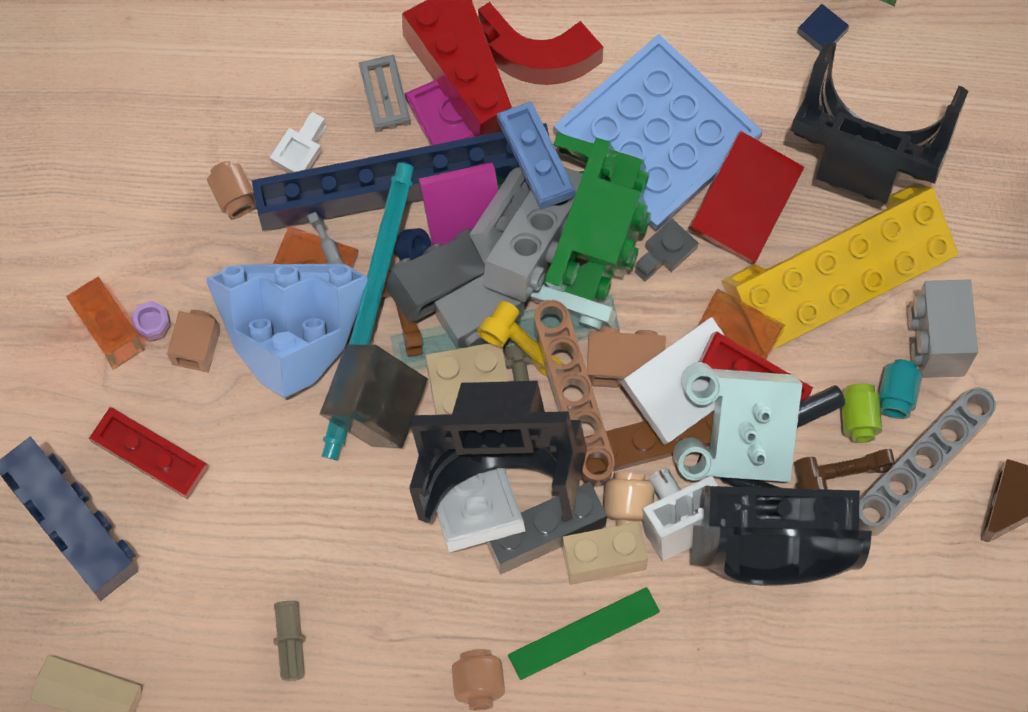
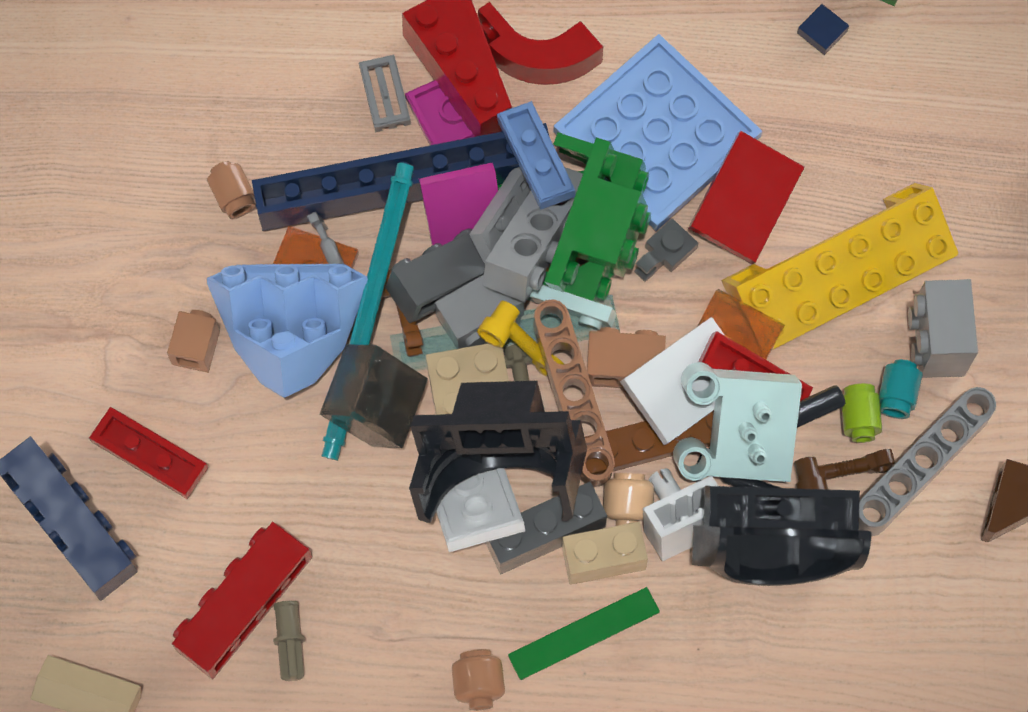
clear orange brick [66,276,145,370] -> none
lavender tile [131,301,170,341] -> none
white plate [270,112,327,173] -> none
dark blue tile [393,228,432,261] -> none
black piece [791,42,969,204] -> none
none -> red brick [171,521,312,680]

